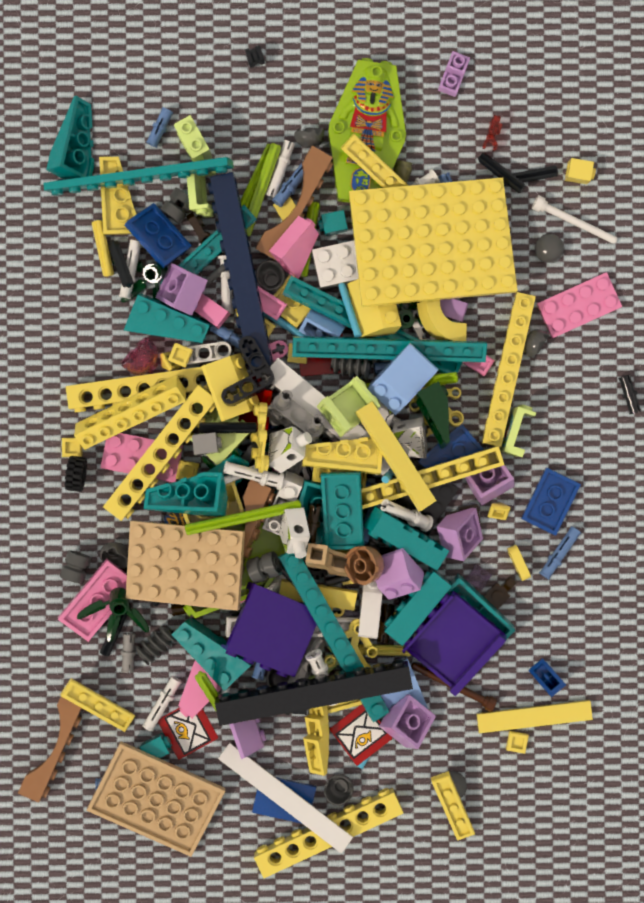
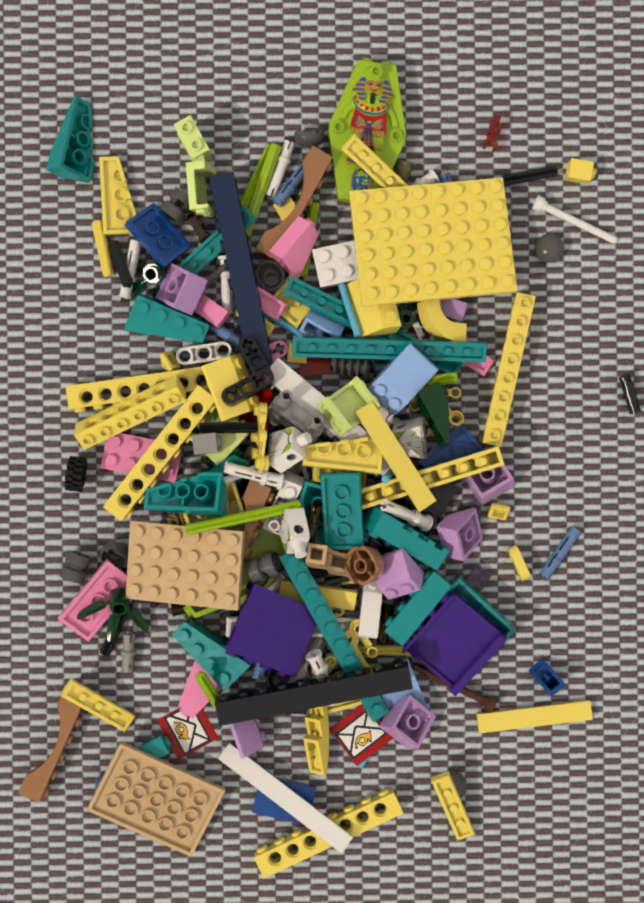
teal plate [43,157,234,196] -> none
light yellow tile [62,438,82,457] -> none
clear pink cylinder [121,337,159,375] -> none
dark grey piece [135,625,178,665] -> none
white pin [142,676,182,732] -> none
medium blue pin [146,107,173,148] -> none
light yellow tile [168,343,193,368] -> none
light yellow tile [176,460,199,480] -> none
black wheel [245,45,265,68] -> none
teal brick [318,210,348,236] -> none
dark grey hair [324,774,354,805] -> none
lavender slope [438,51,470,97] -> none
black axle [478,153,526,193] -> none
dark brown plate [483,576,516,610] -> none
yellowish green panel [499,404,536,457] -> none
light yellow tile [506,730,529,754] -> none
blue plate [520,467,581,536] -> none
dark grey hair [524,329,550,358] -> none
bright pink plate [536,272,622,339] -> none

